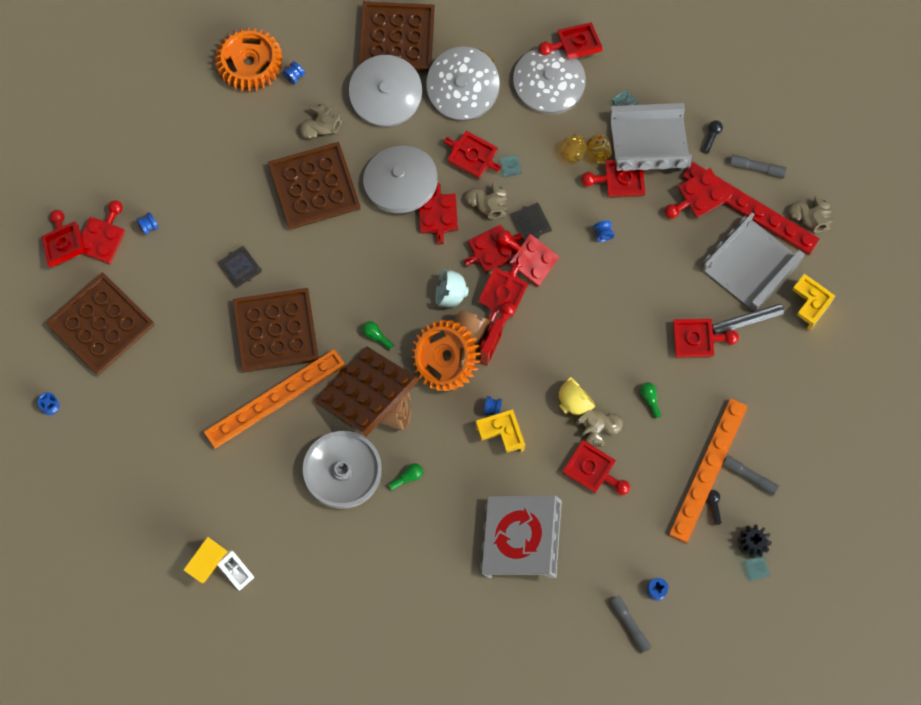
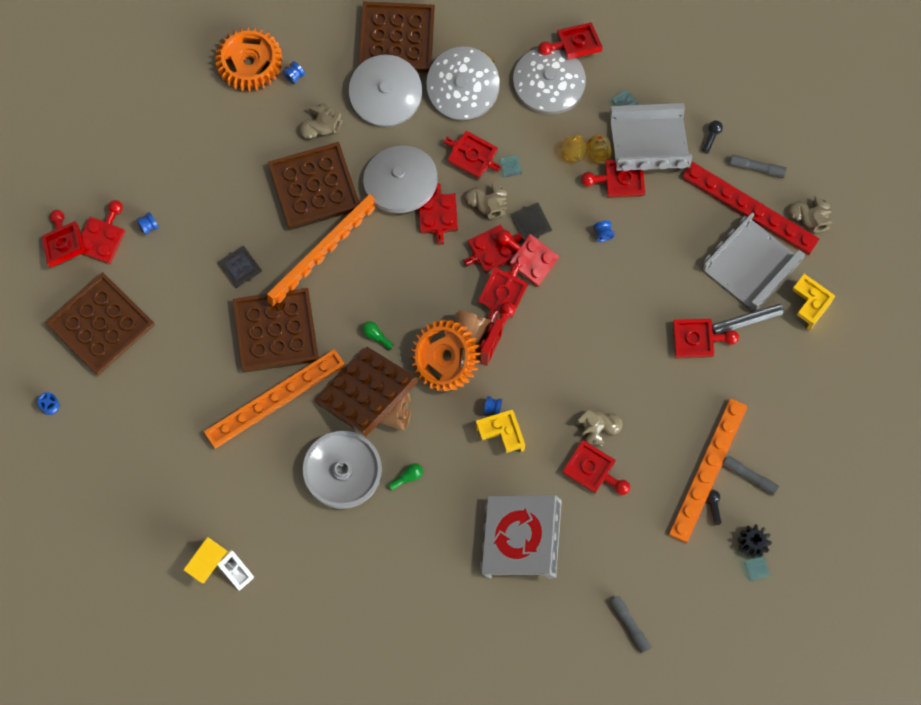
light aqua cylinder [435,269,468,308] -> none
light yellow cylinder [559,377,595,416] -> none
green piece [640,382,662,419] -> none
blue wheel [647,578,668,600] -> none
red plate [664,168,730,219] -> none
none -> orange plate [267,194,375,306]

